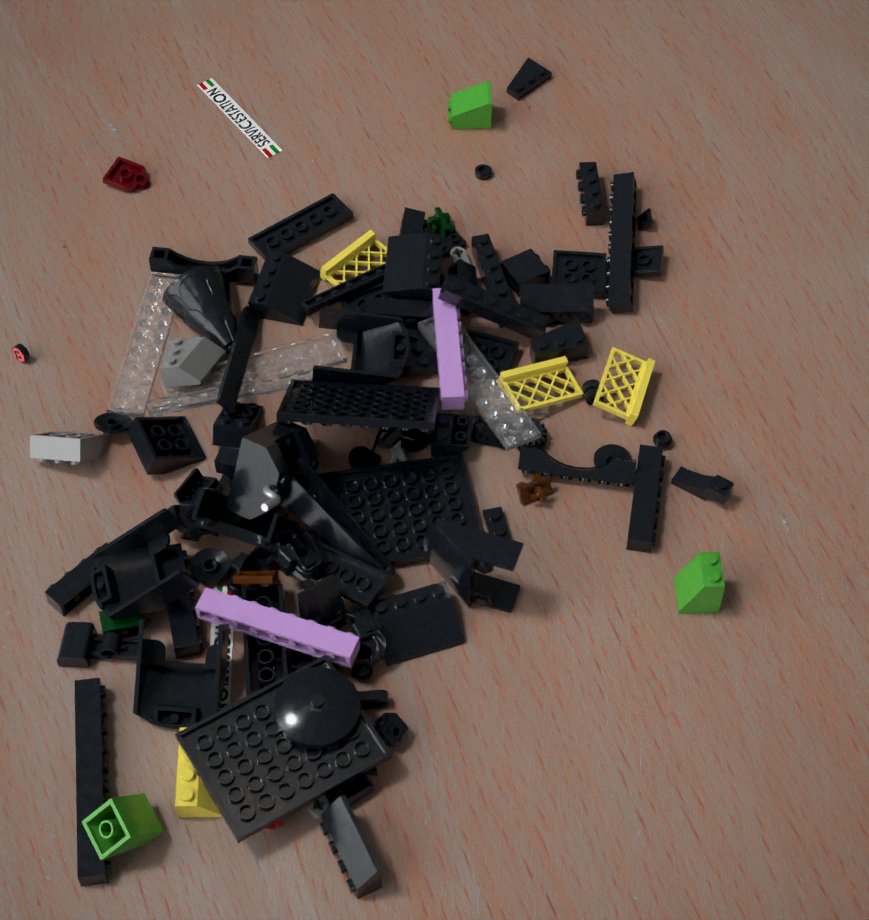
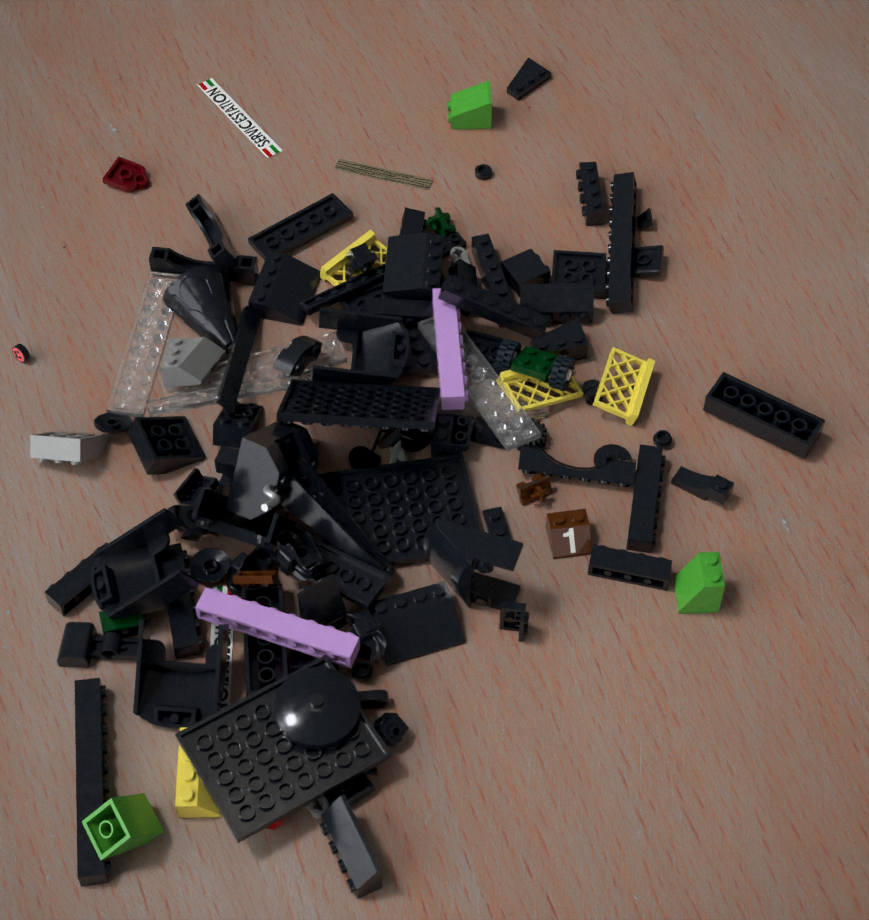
none -> black arch [185,193,238,272]
none -> black brick [273,335,323,377]
none -> dark tan sticker [335,159,432,190]
none -> black brick [345,243,377,277]
none -> plate [495,338,575,391]
none -> black bracket [499,601,529,642]
none -> reddish brown slope [546,508,592,559]
none -> black brick [588,544,672,591]
none -> black brick [703,372,825,459]

